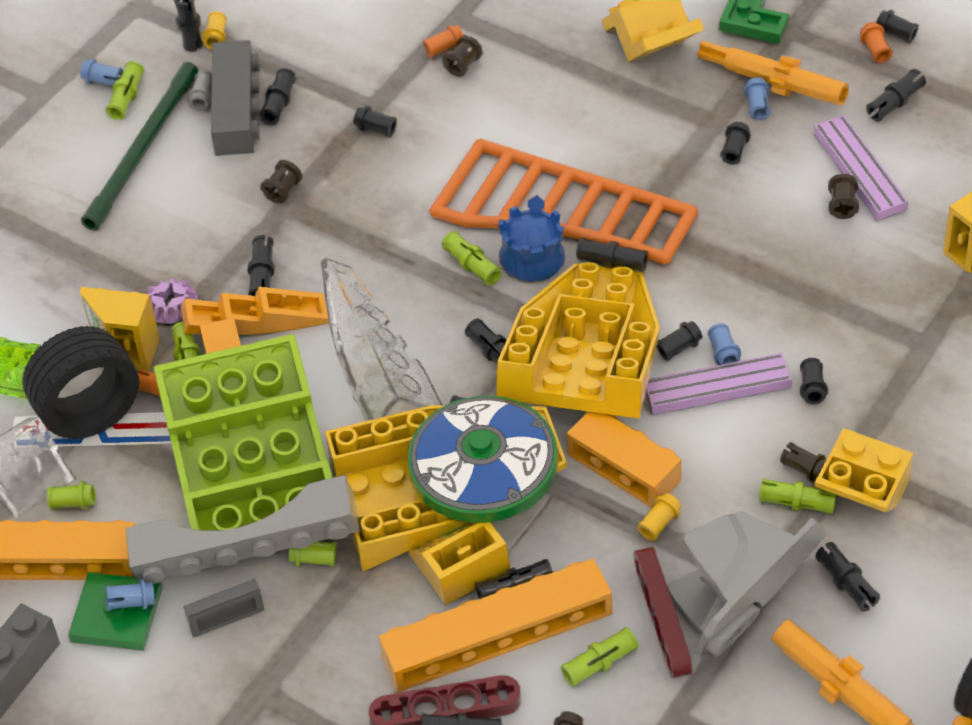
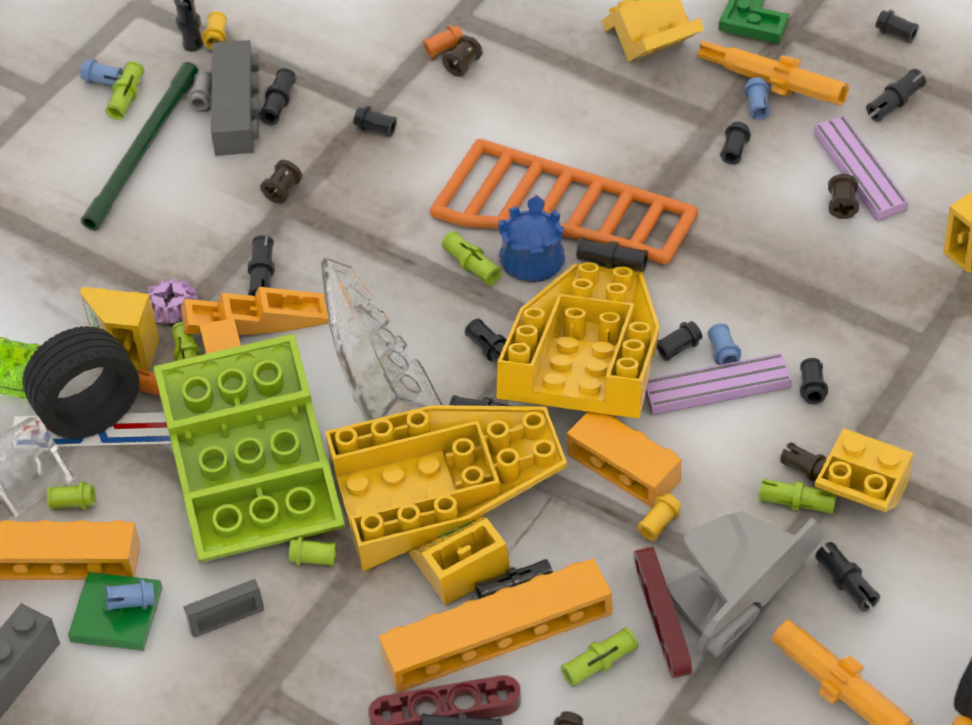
light grey arch [126,475,360,584] -> none
dish [408,396,558,523] -> none
orange pin [860,22,893,63] -> none

